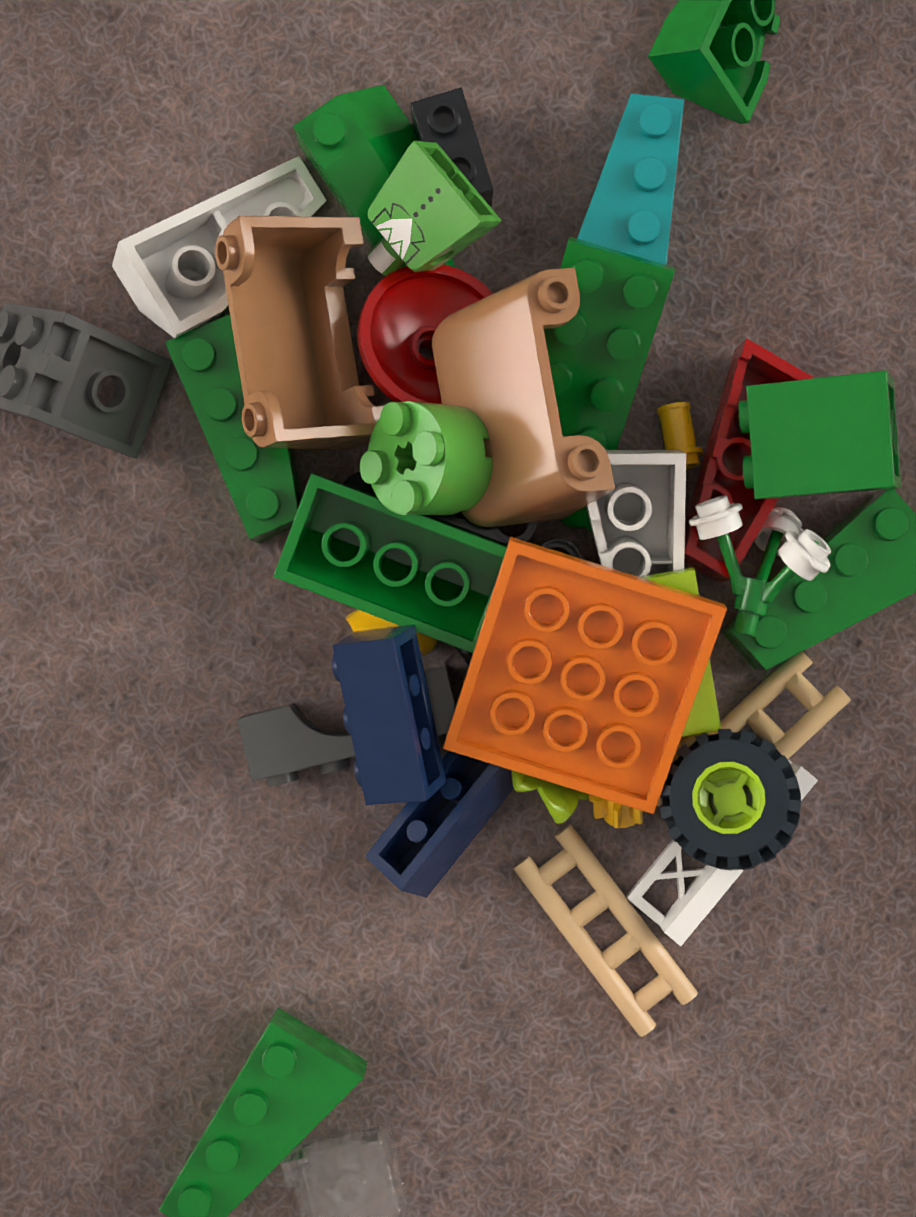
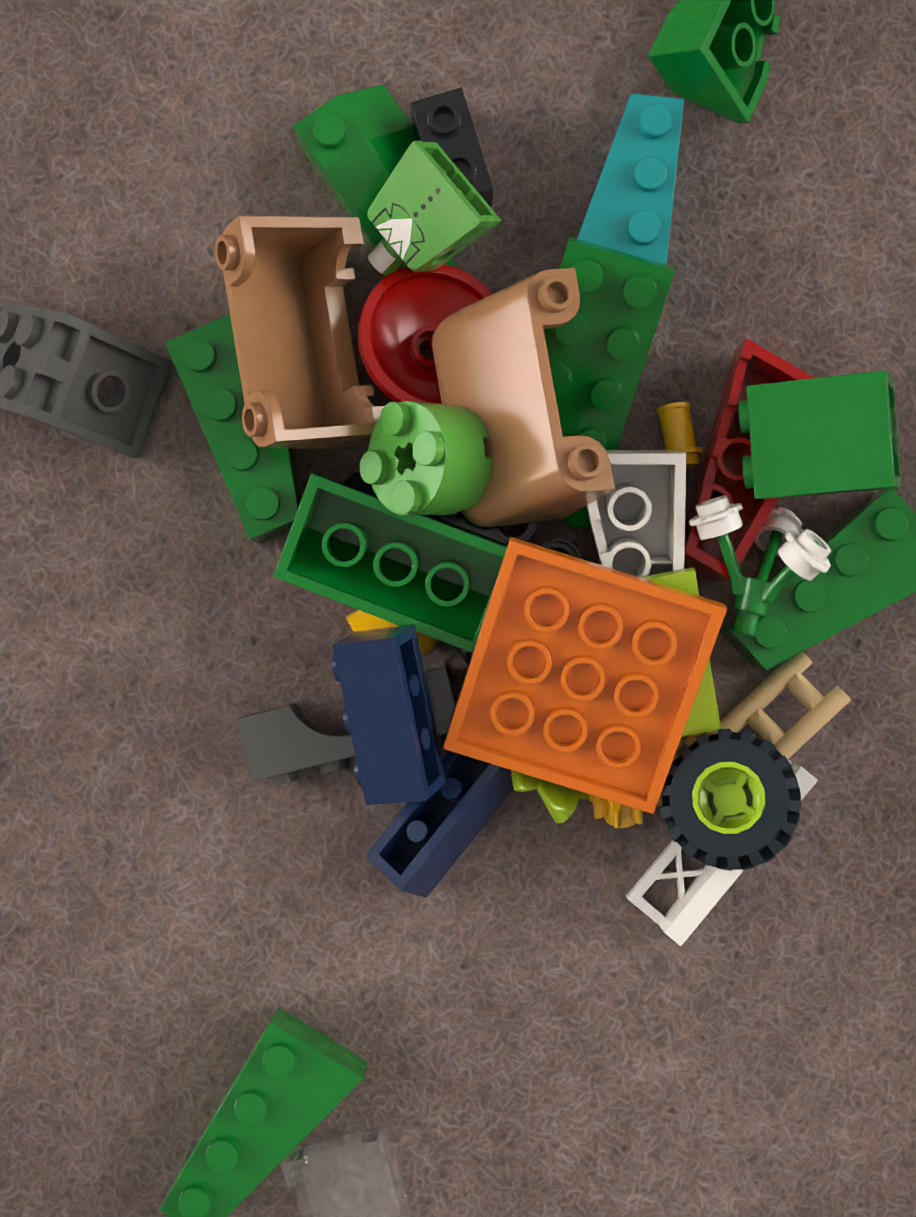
white wedge [112,156,327,338] -> none
tan bar [513,824,698,1037] -> none

